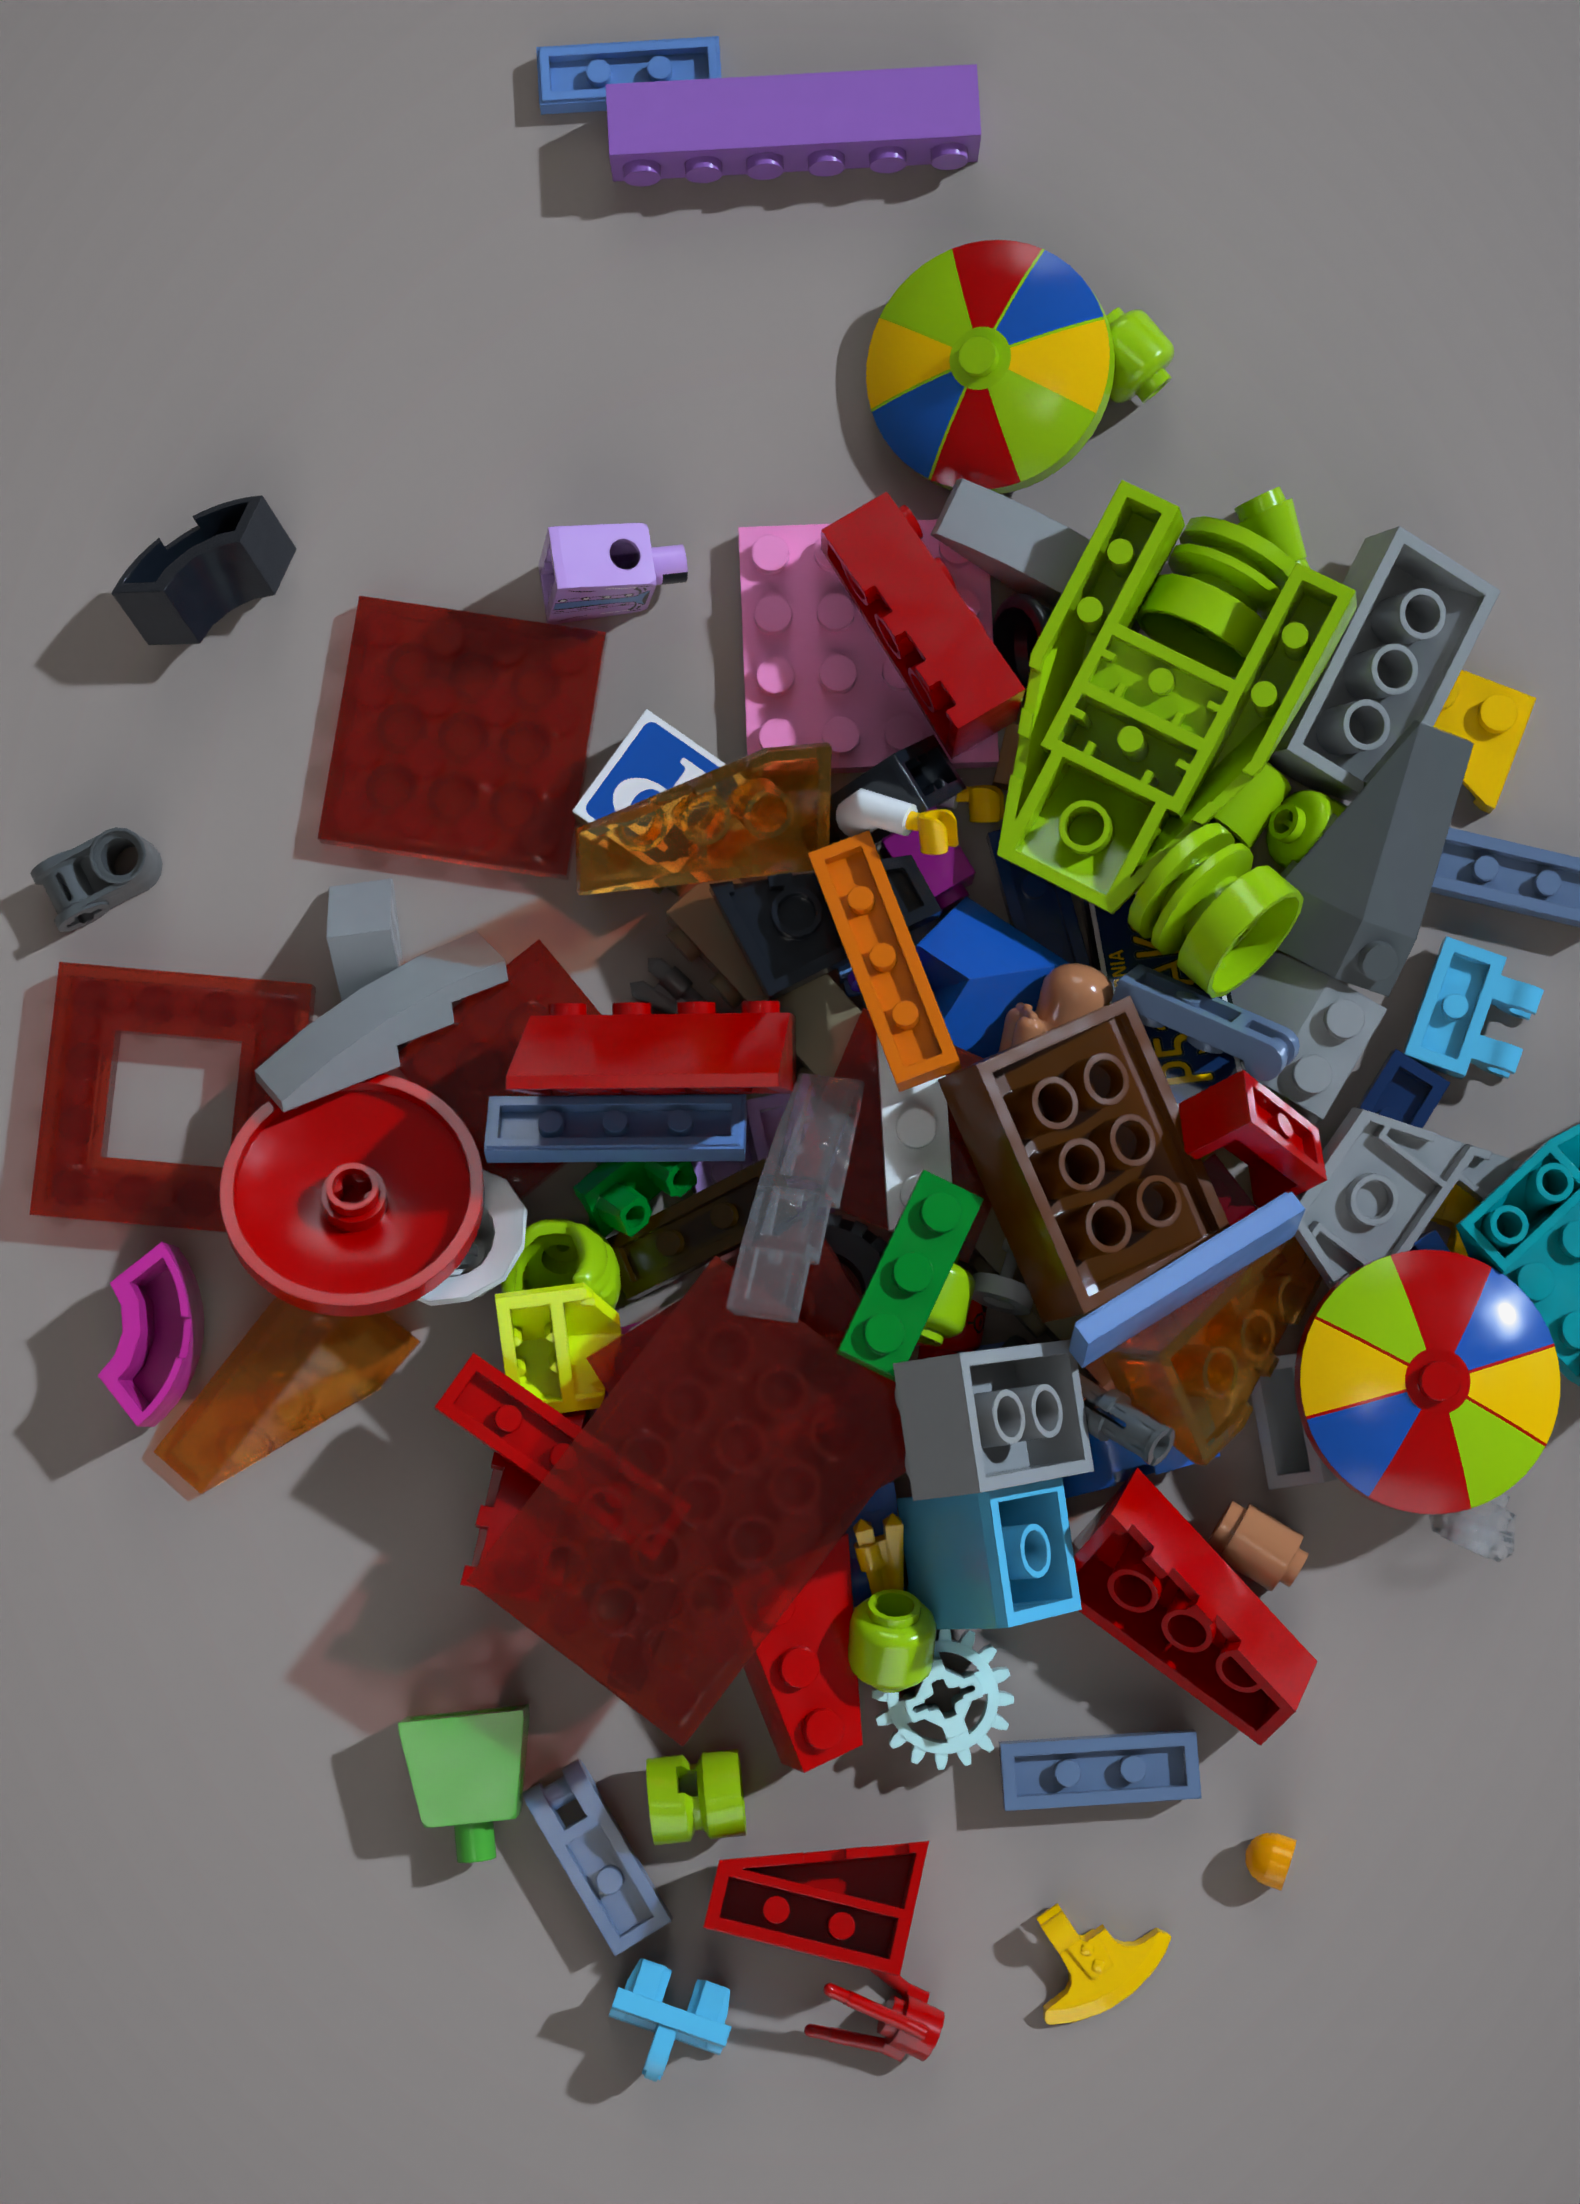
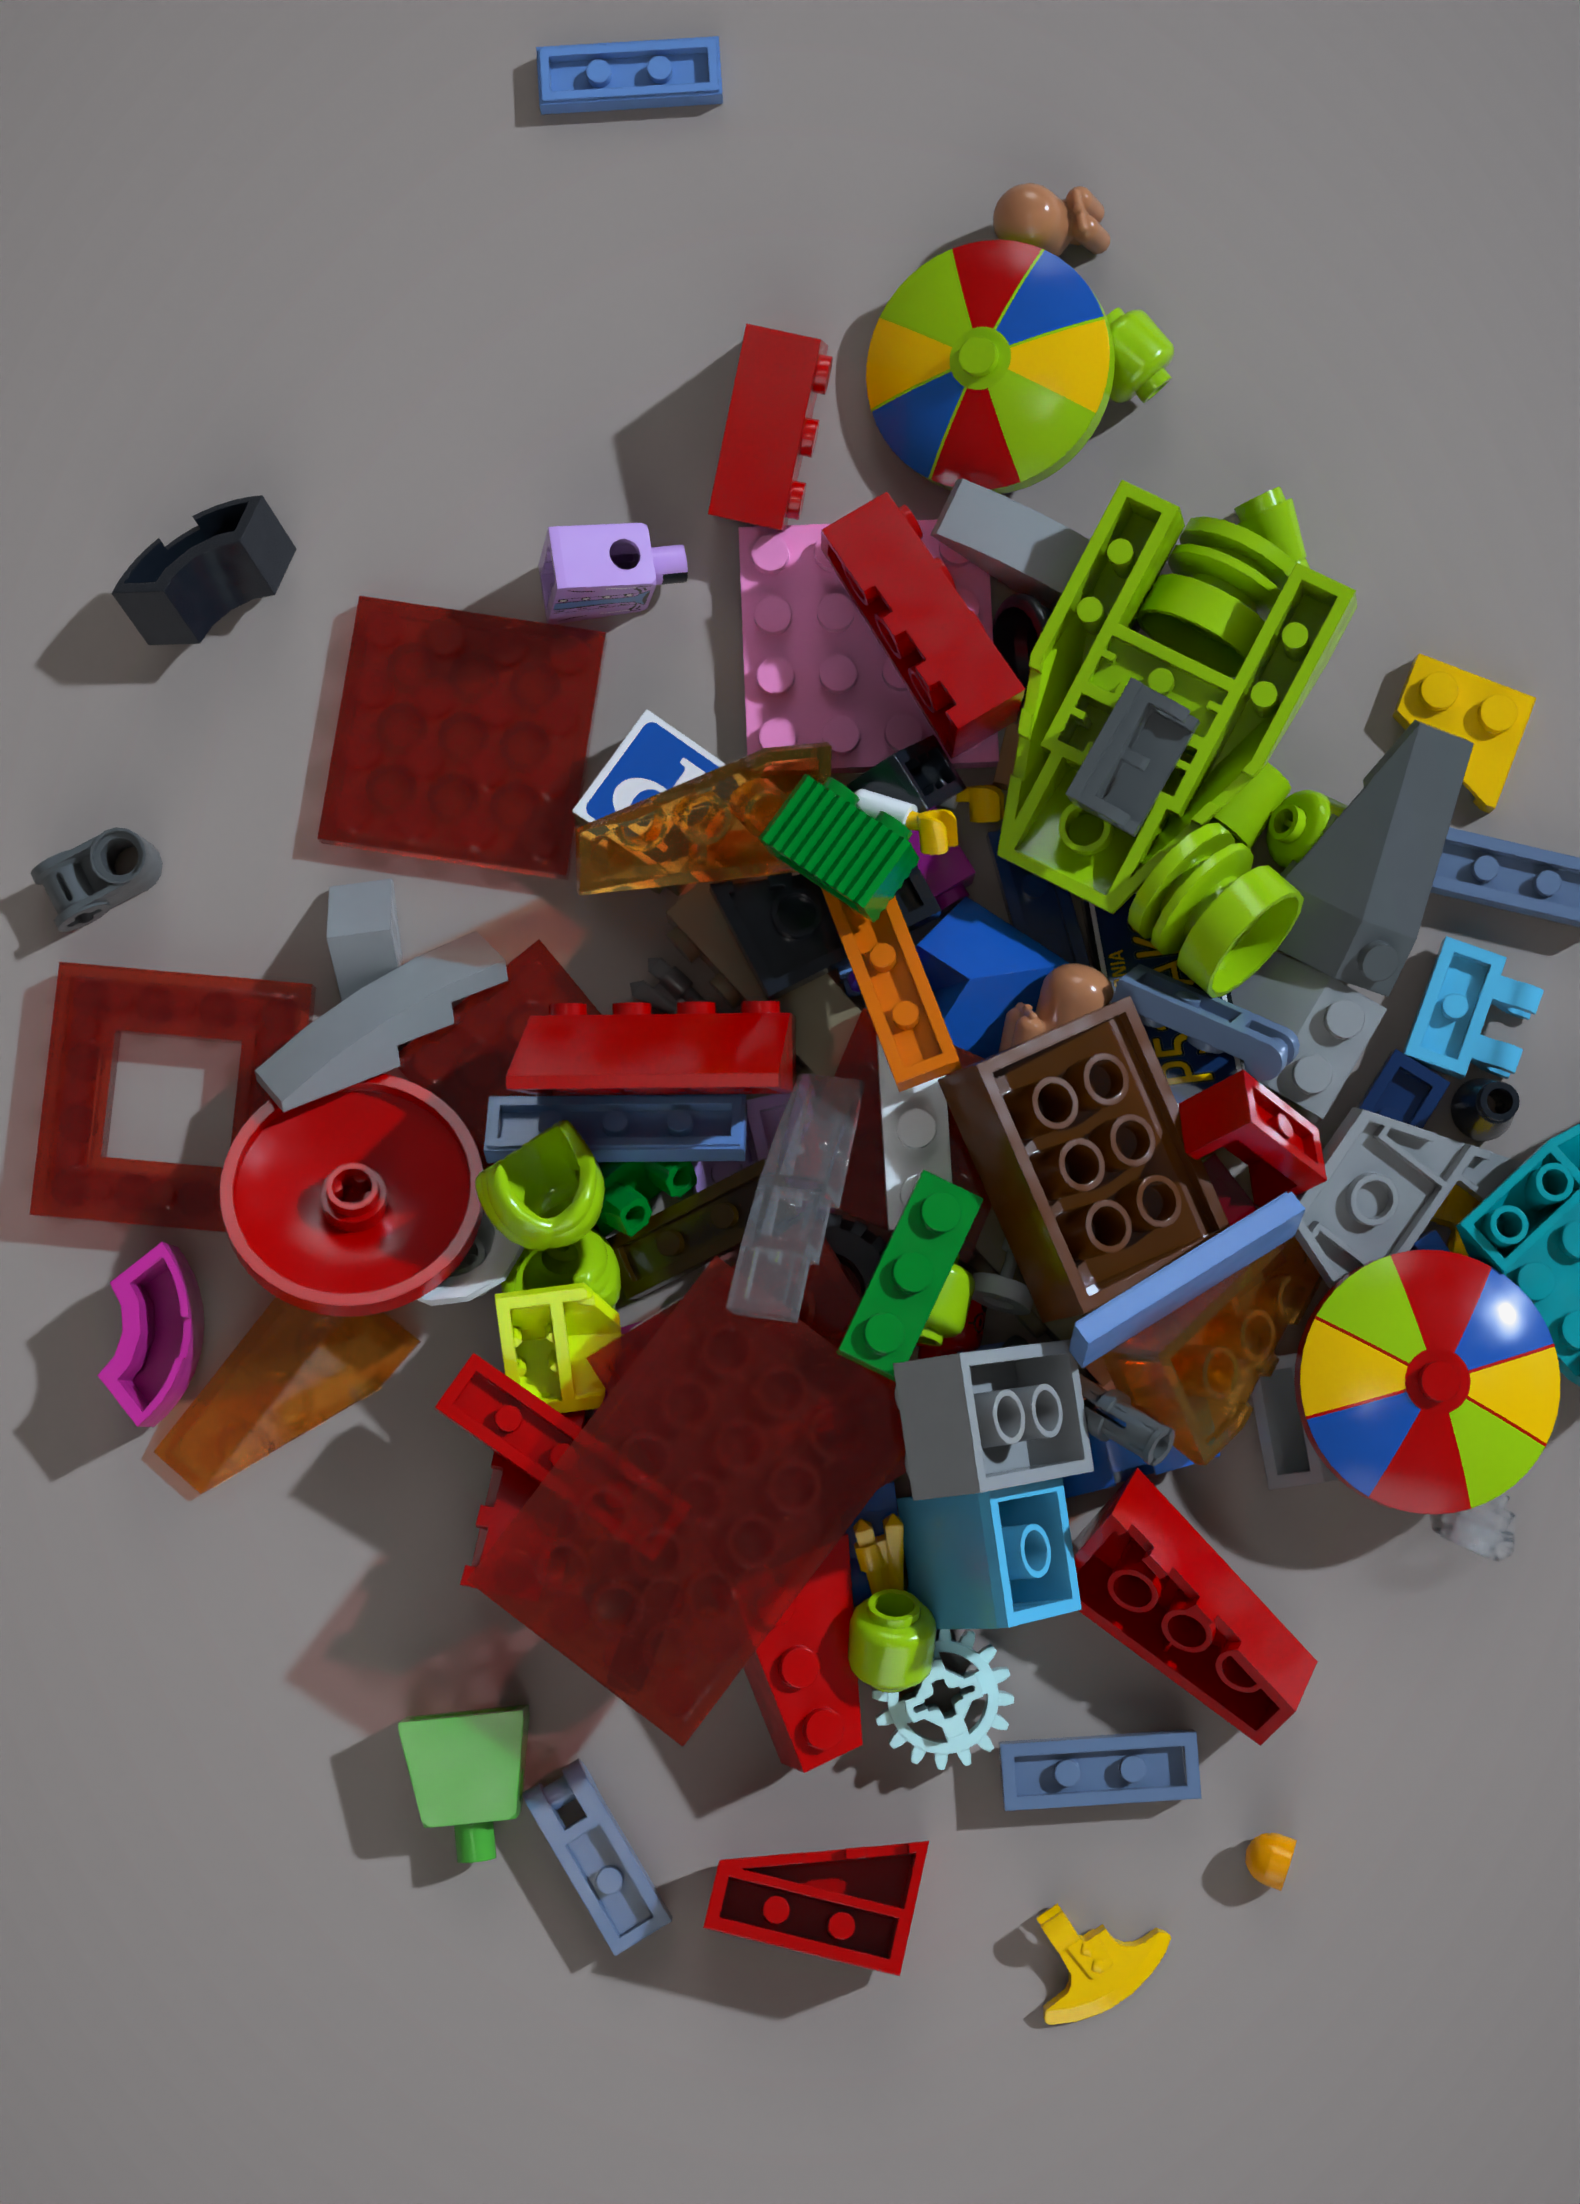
medium lavender brick [605,64,981,187] -> none
medium azure hips [608,1958,731,2082] -> none
lime wheel [646,1749,747,1845] -> none
red plant [804,1969,945,2062] -> none
nougat brick [1207,1500,1309,1591] -> none
light grey slope [1268,526,1501,802] -> none
none -> lime piece [475,1120,605,1250]
none -> red wedge [708,323,833,530]
none -> green brick [759,774,920,923]
none -> nougat piece [993,183,1110,256]
none -> dark grey hinge [1065,677,1200,837]
none -> black cone [1451,1078,1520,1141]

